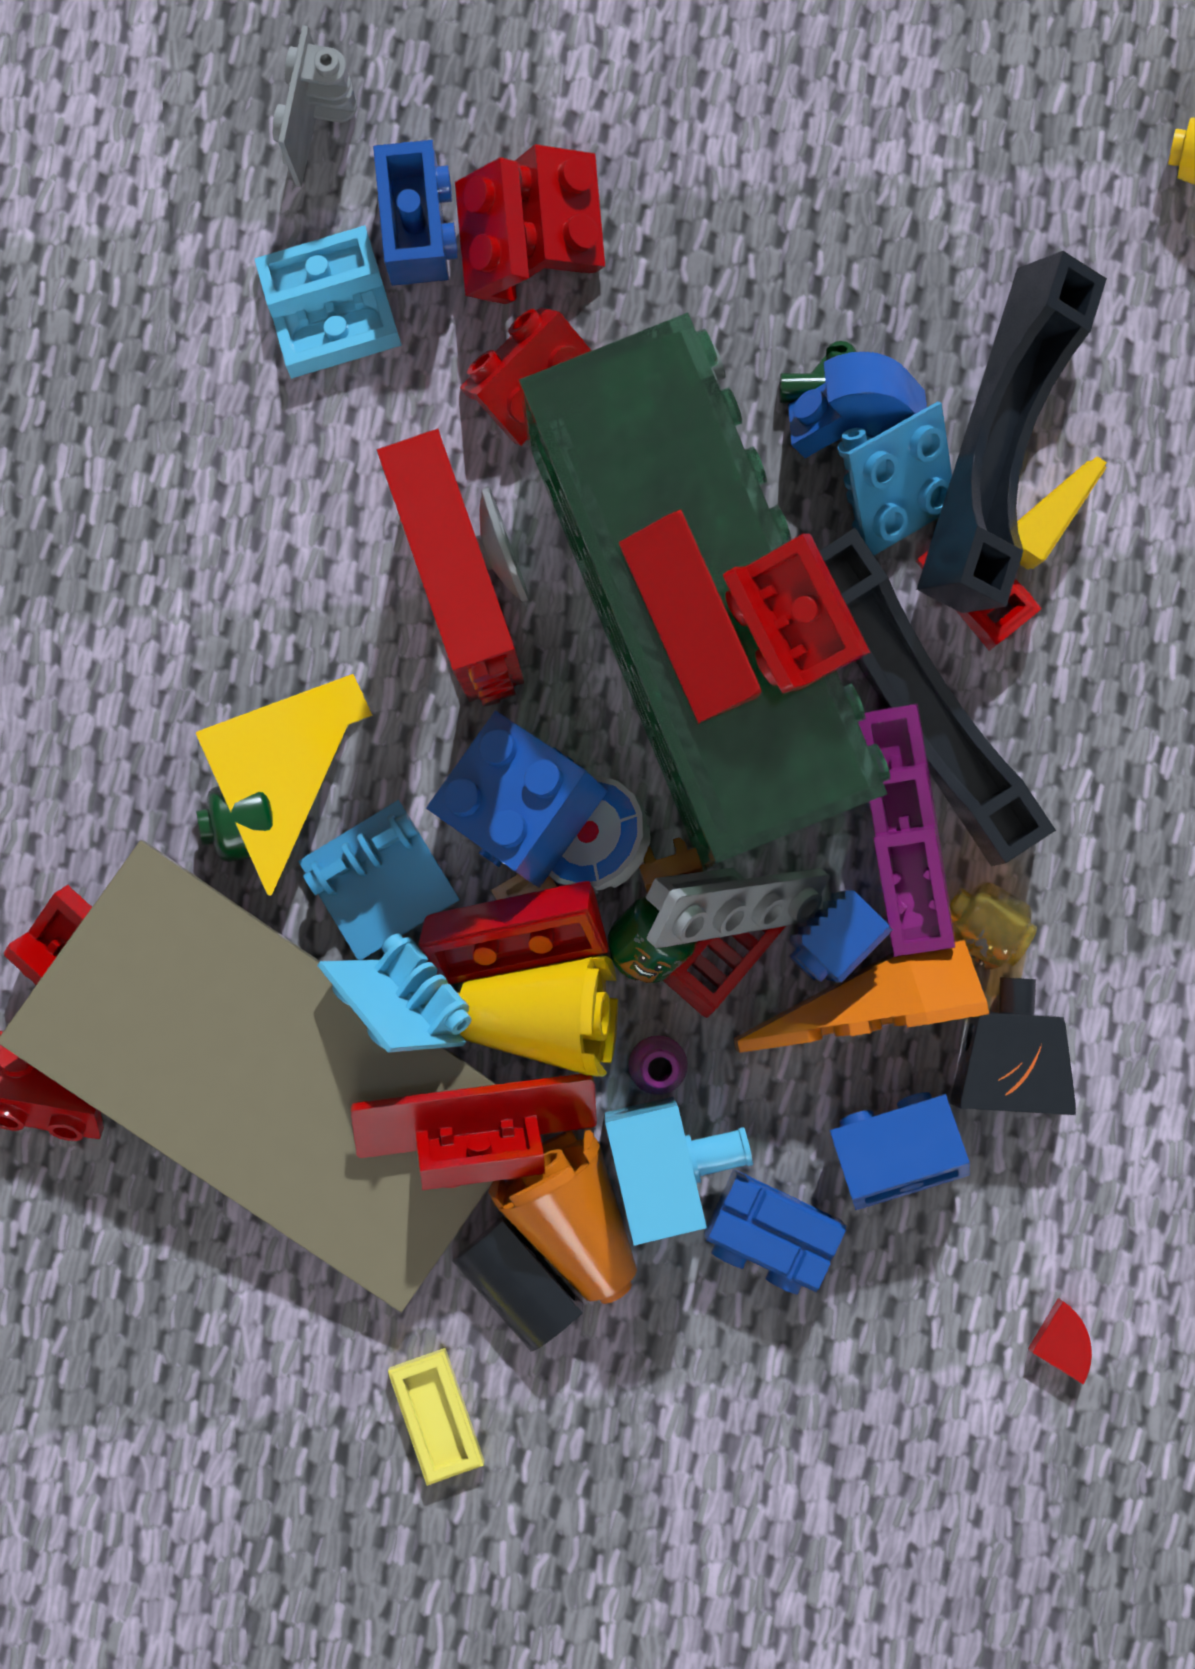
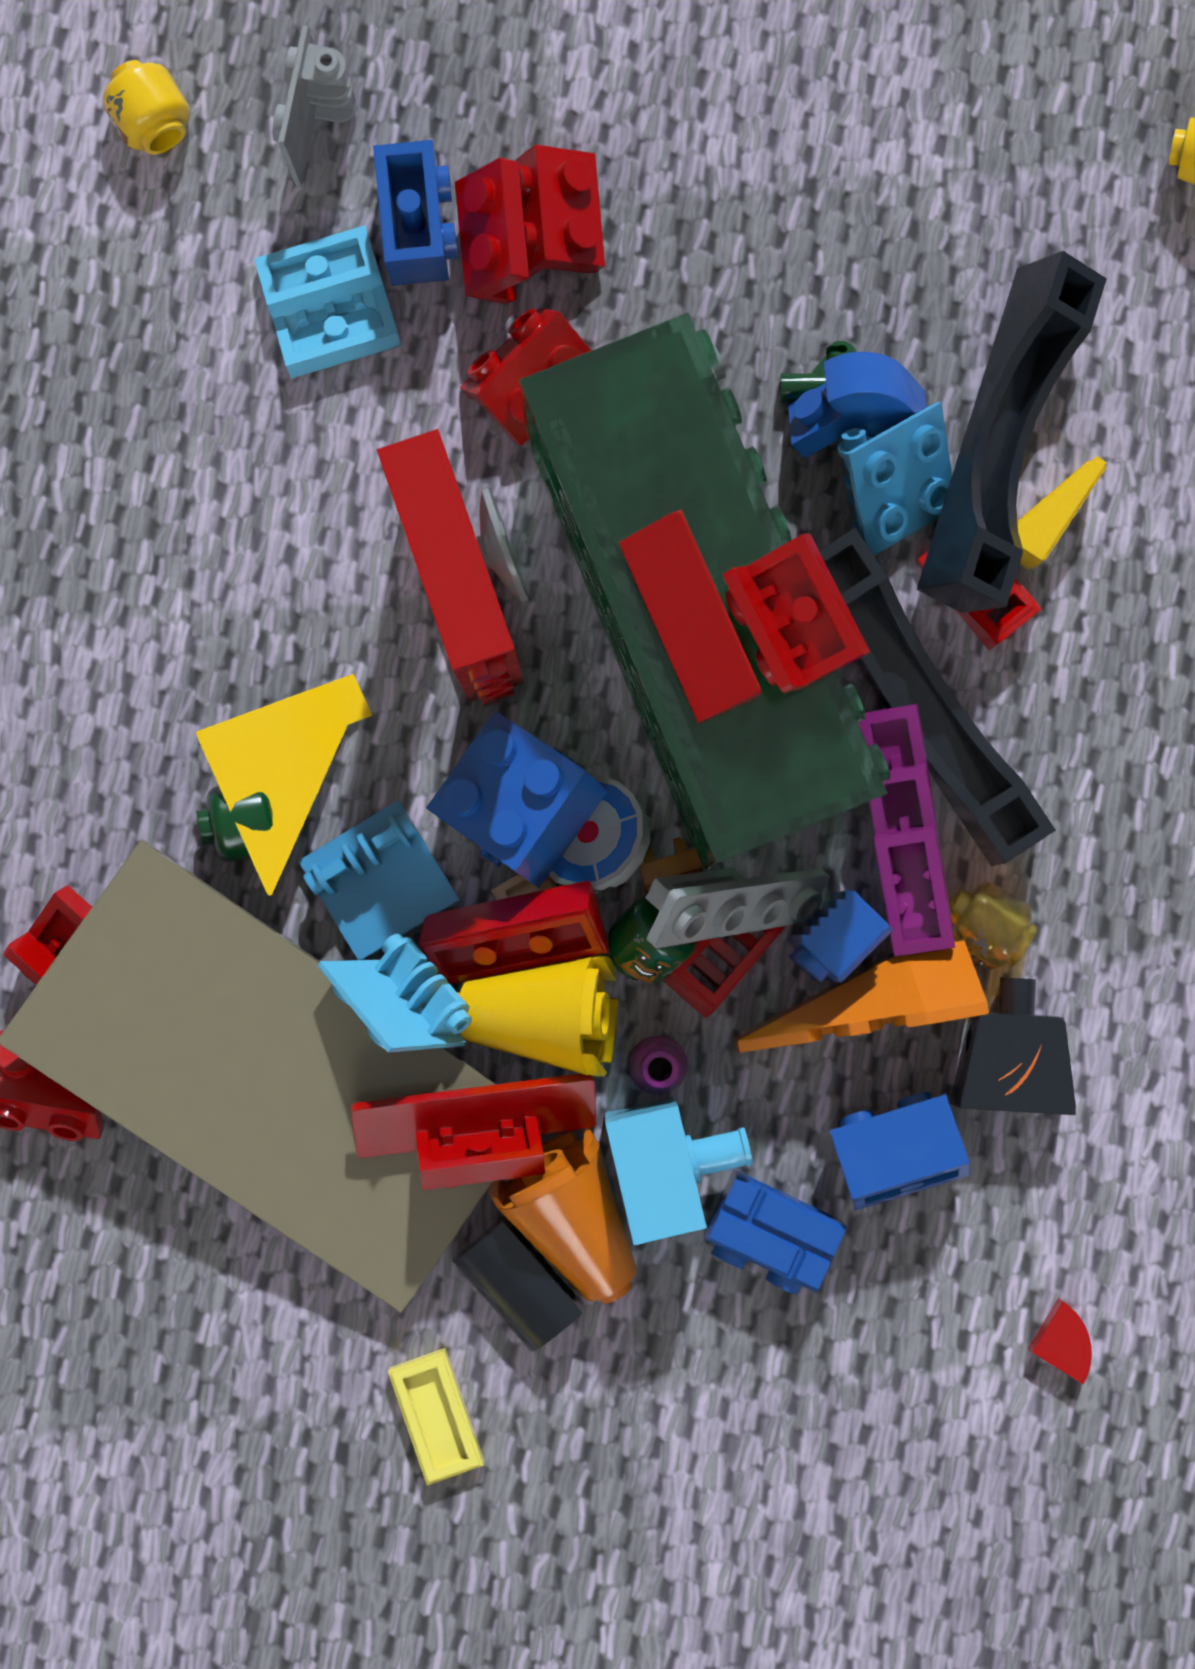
none -> yellow head [102,60,190,155]

